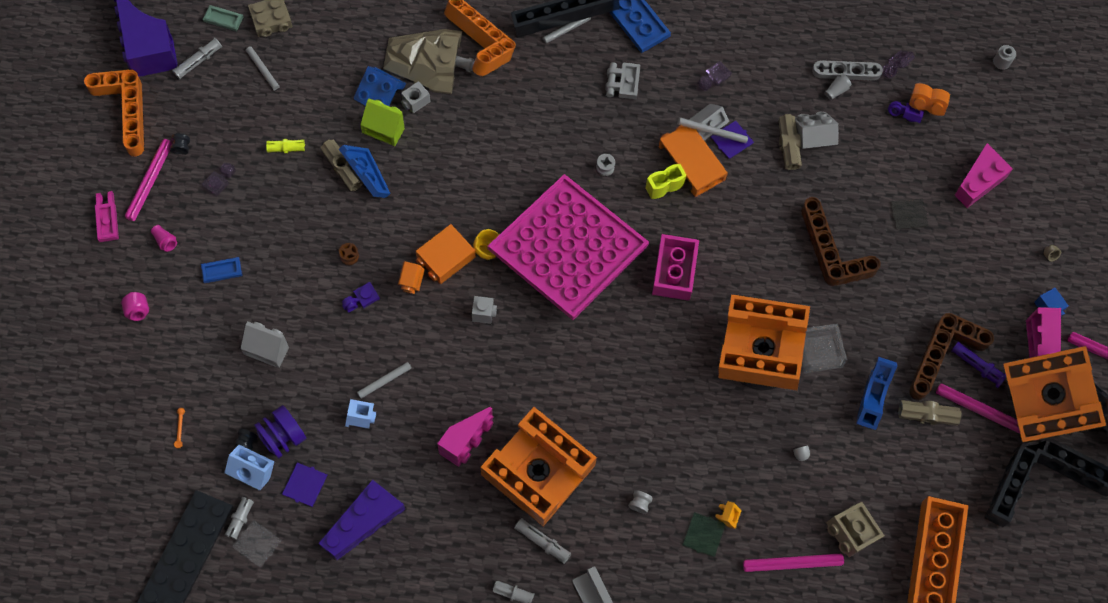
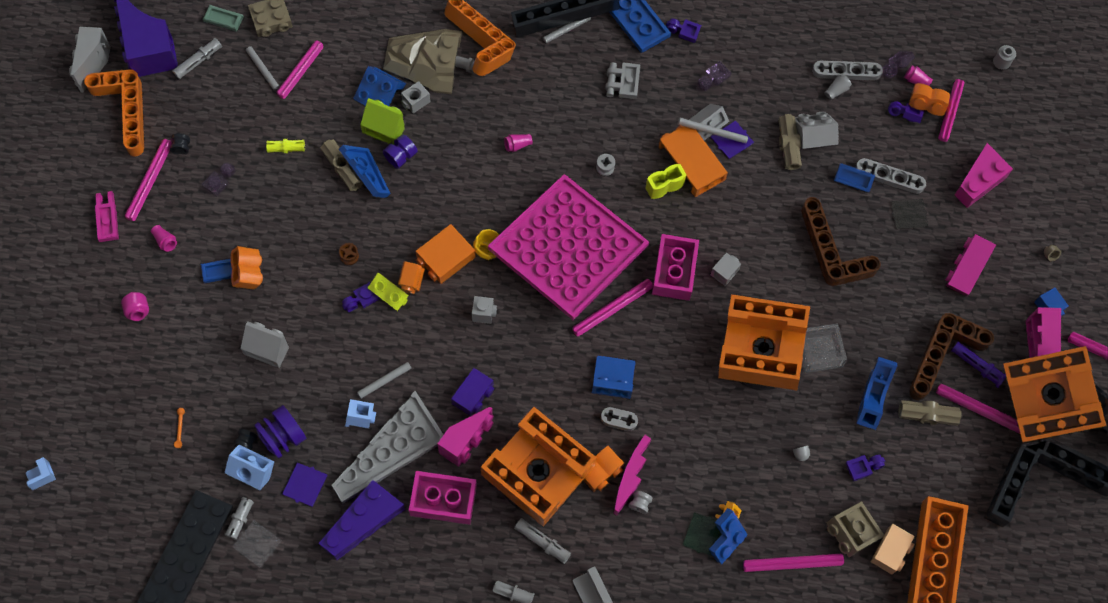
none -> light blue panel [26,457,56,490]
none -> light grey slope [69,27,111,92]
none -> orange brick [231,246,263,289]
none -> dark pink axle [277,40,323,99]
none -> light grey wing [332,391,443,504]
none -> neon yellow hinge [368,273,409,311]
none -> dark purple wheel [382,134,418,169]
none -> dark pink brick [409,471,477,525]
none -> dark purple brick [451,368,494,416]
none -> dark pink cone [504,134,533,152]
none -> dark pink axle [572,279,653,337]
none -> orange brick [583,446,624,492]
none -> blue bracket [592,356,635,399]
none -> light grey beam [601,407,638,431]
none -> dark pink slope [614,435,651,515]
none -> dark purple plate [666,19,702,43]
none -> blue plate [709,508,748,564]
none -> light grey brick [710,253,741,286]
none -> blue tile [834,163,875,192]
none -> dark purple plate [845,454,885,482]
none -> light grey beam [855,158,926,194]
none -> light nougat brick [870,524,915,574]
none -> dark pink cone [904,65,933,86]
none -> dark pink axle [938,79,965,142]
none -> dark pink wedge [945,234,996,296]

